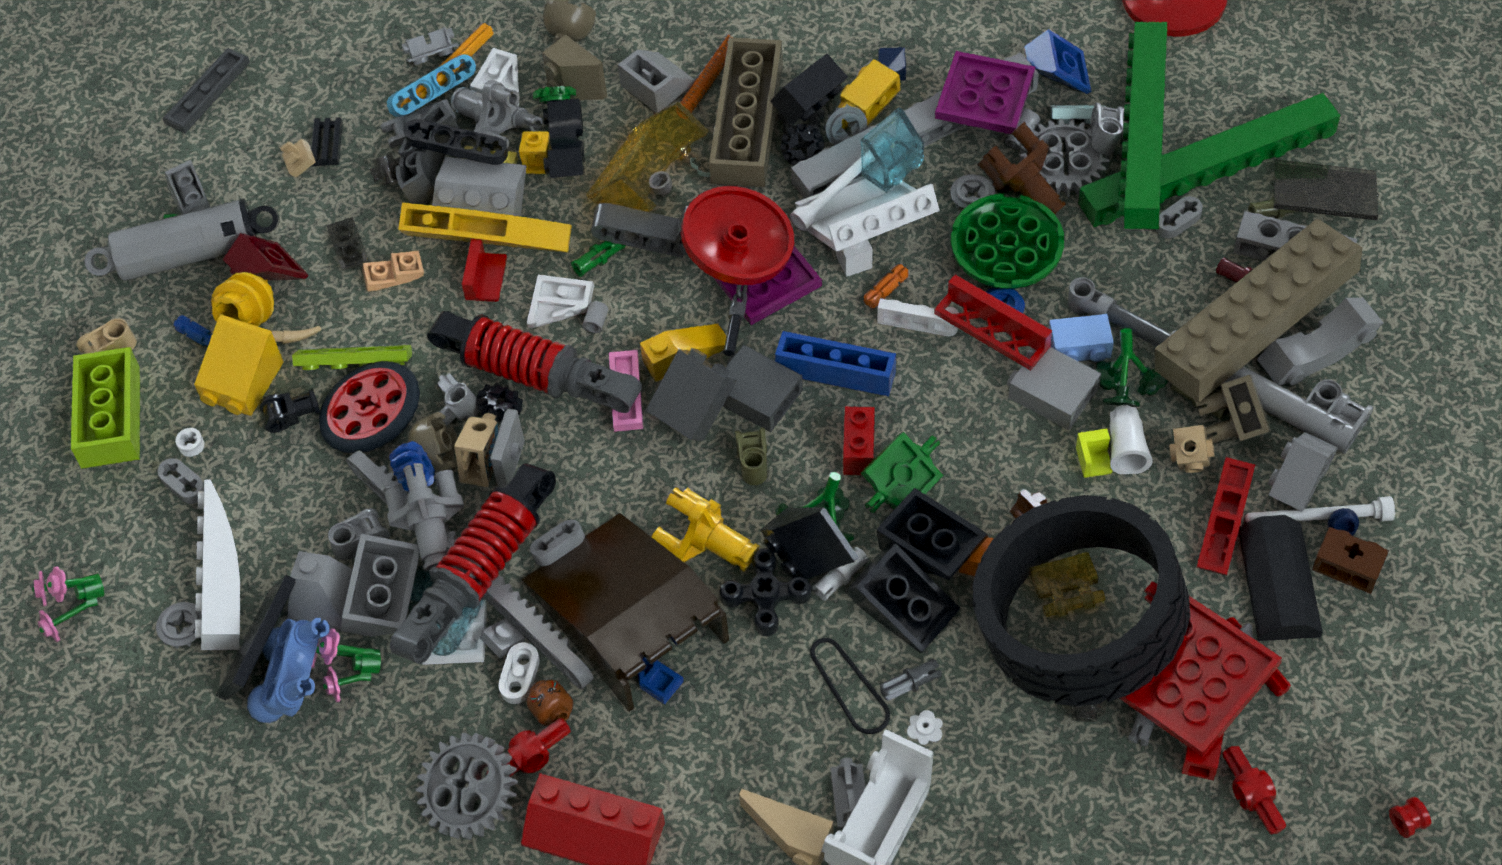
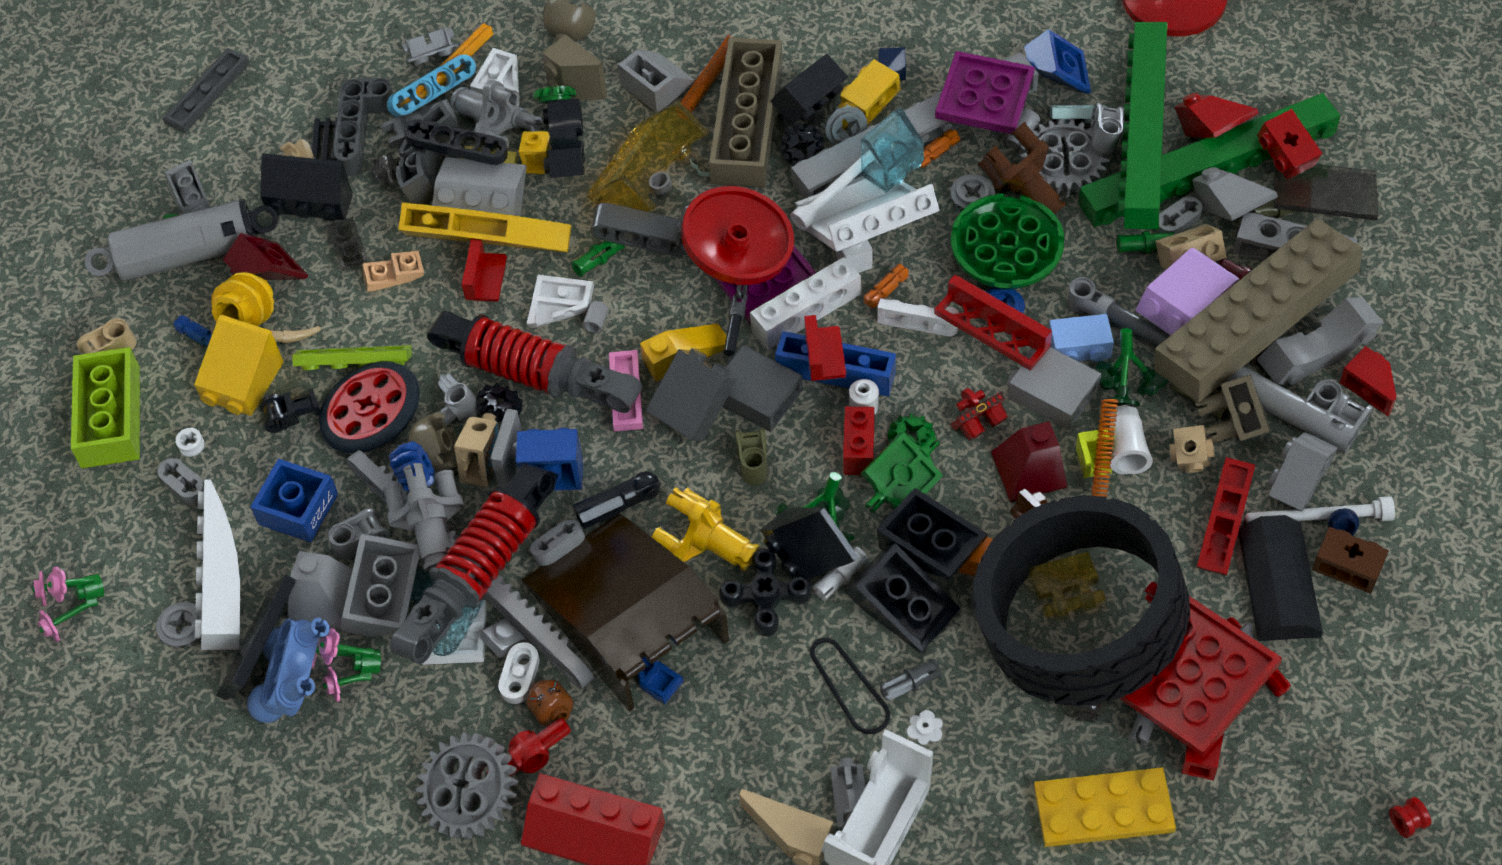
red axle [1223,746,1286,834] -> none
none -> blue brick [250,458,338,543]
none -> black slope [260,153,353,221]
none -> dark grey beam [334,78,393,176]
none -> blue brick [516,428,583,491]
none -> black piece [573,471,661,529]
none -> white brick [750,257,861,350]
none -> red panel [804,315,846,381]
none -> white brick [849,379,879,414]
none -> green gear [888,412,935,446]
none -> orange axle [913,129,960,168]
none -> red hips [950,388,1008,441]
none -> dark red slope [991,421,1067,503]
none -> yellow plate [1034,767,1176,847]
none -> orange piece [1091,399,1119,497]
none -> green pin [1116,231,1175,254]
none -> lavender slope [1135,247,1239,335]
none -> tan brick [1155,224,1227,270]
none -> red slope [1174,93,1259,138]
none -> light grey slope [1192,167,1278,221]
none -> red brick [1257,109,1323,180]
none -> red slope [1339,346,1397,416]

